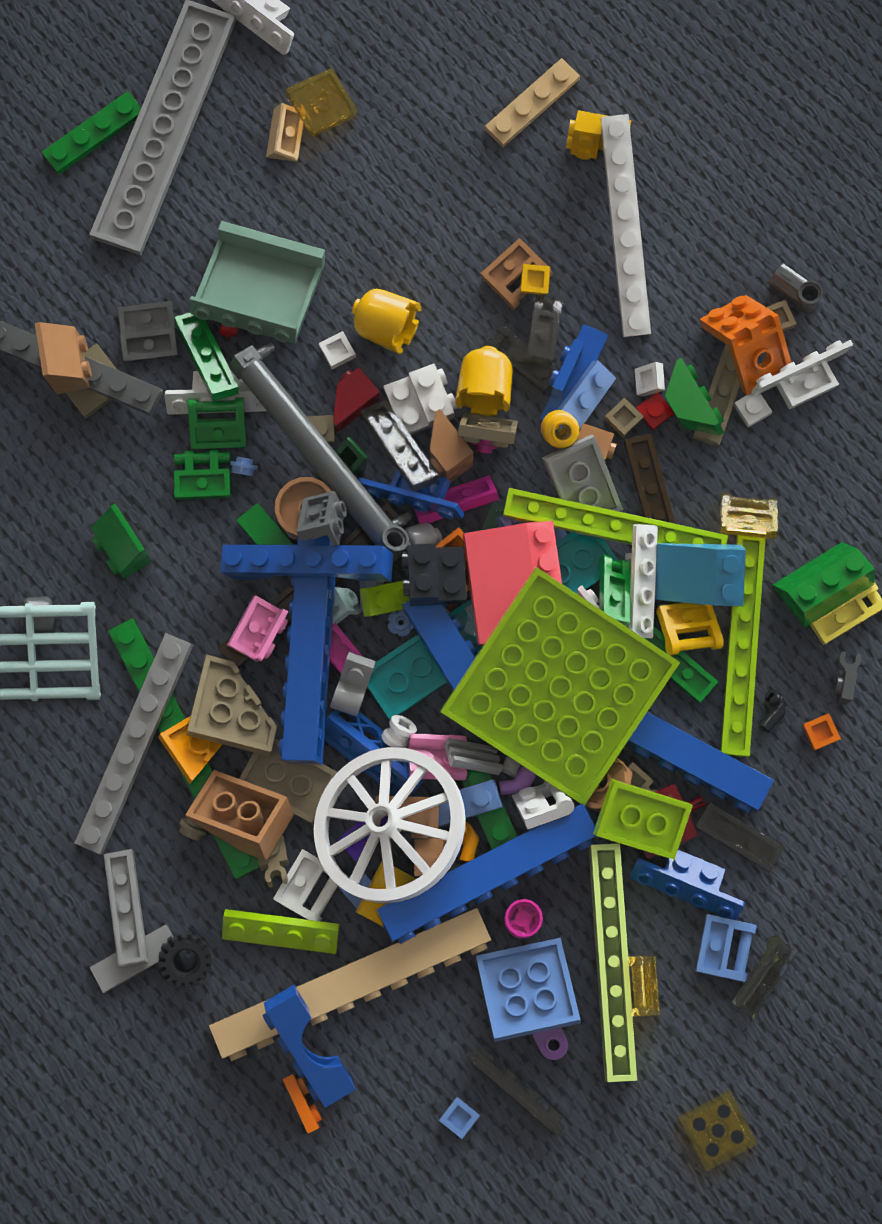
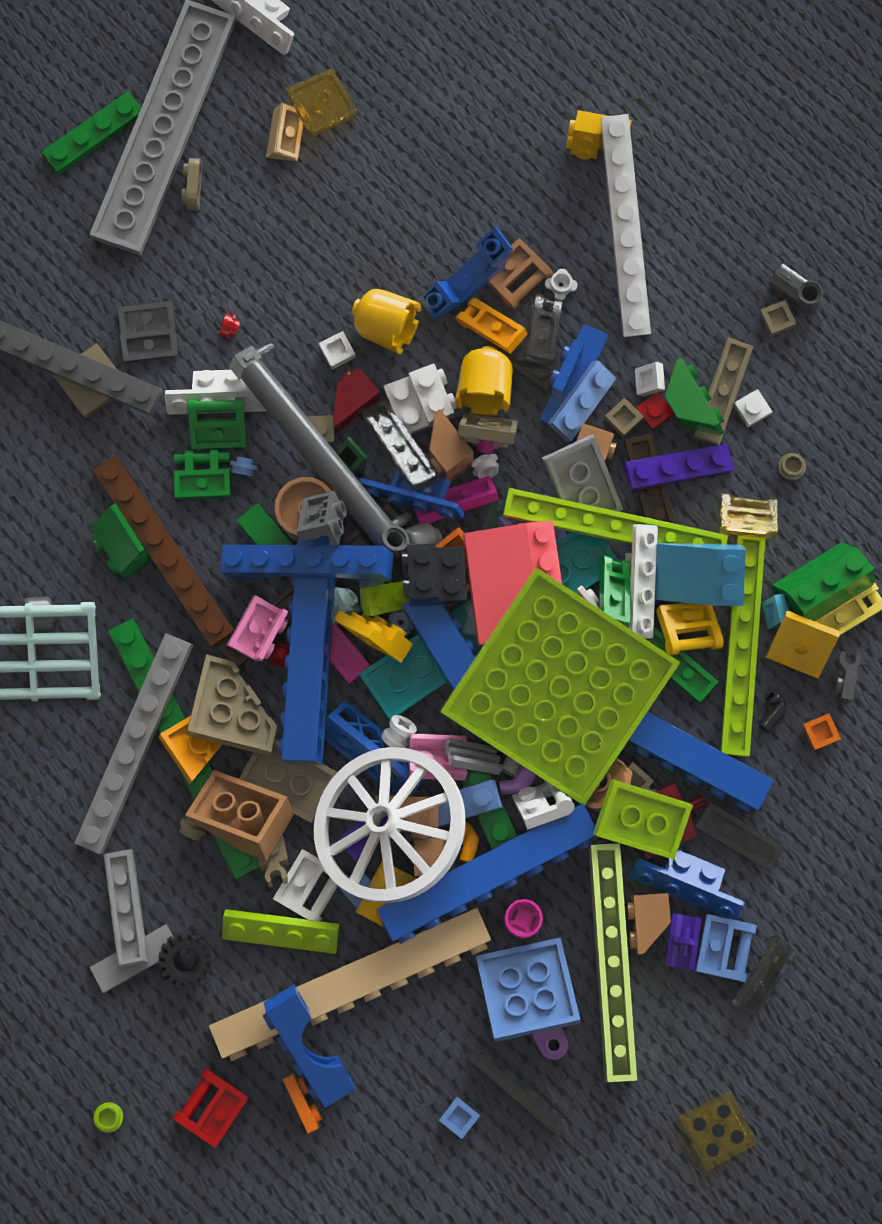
medium nougat slope [35,322,92,394] -> none
green plate [174,312,239,401] -> none
sand green panel [190,221,325,344] -> none
light grey plate [330,652,376,717] -> none
tan plate [485,58,580,147] -> none
yellow plate [520,264,550,295] -> none
yellow head [541,410,579,448] -> none
clear yellow plate [628,956,660,1017] -> none
orange bracket [700,295,792,395] -> none
white bracket [751,340,853,410] -> none
none -> reddish brown plate [93,455,234,649]
none -> lime plate [94,1102,124,1133]
none -> red plate [173,1068,249,1148]
none -> dark tan plate [181,158,202,211]
none -> red plate [269,643,290,667]
none -> yellow plate [334,610,413,663]
none -> blue slope [418,227,513,320]
none -> light orange plate [455,297,528,354]
none -> white plate [471,454,499,479]
none -> white plate [545,269,577,300]
none -> dark purple plate [623,444,734,491]
none -> medium nougat slope [627,893,671,955]
none -> dark purple hips [665,913,701,970]
none -> medium azure plate [761,594,790,629]
none -> yellow plate [766,611,840,678]
none -> dark tan plate [778,453,806,481]

